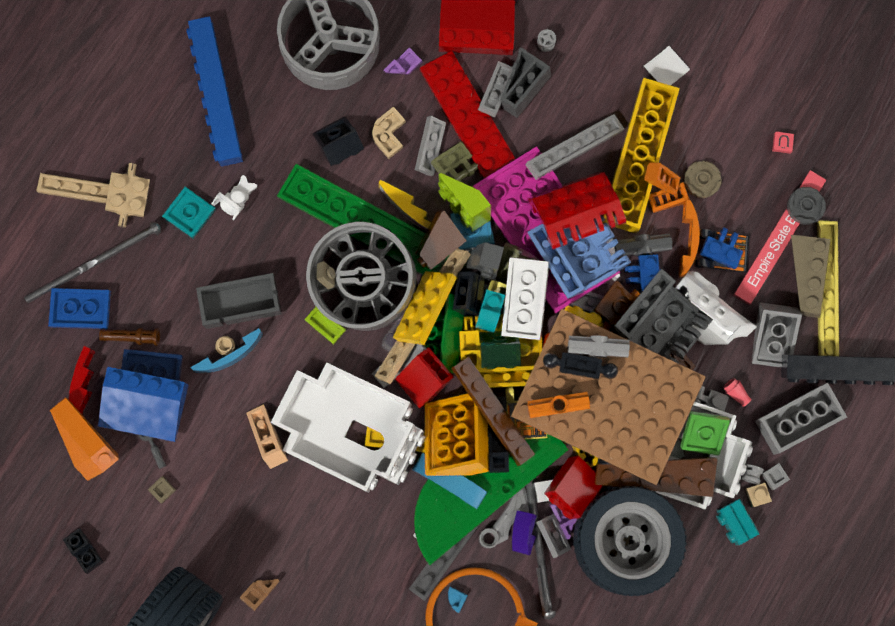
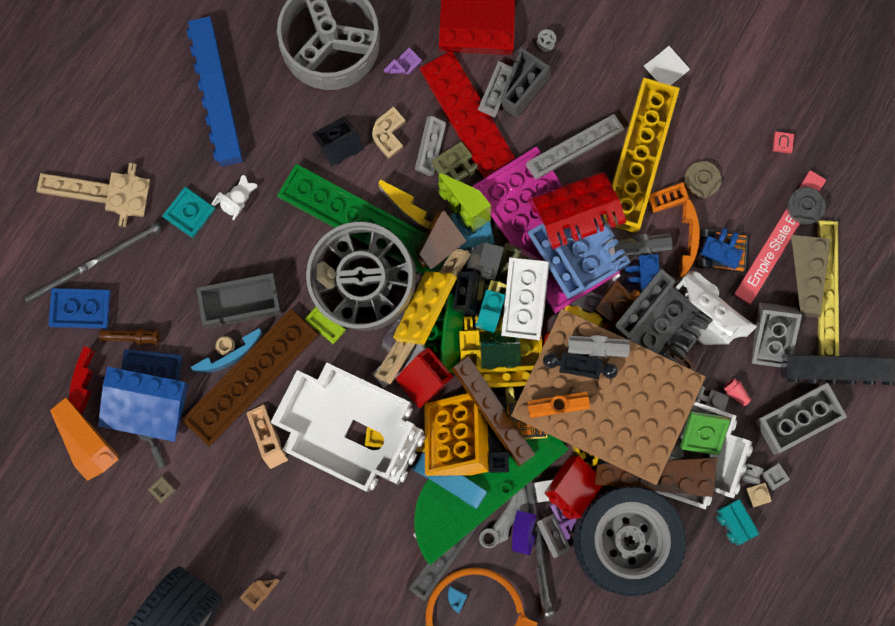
black slope [63,528,104,574] -> none
orange slope [644,163,680,195] -> none
none -> reddish brown plate [181,309,319,447]

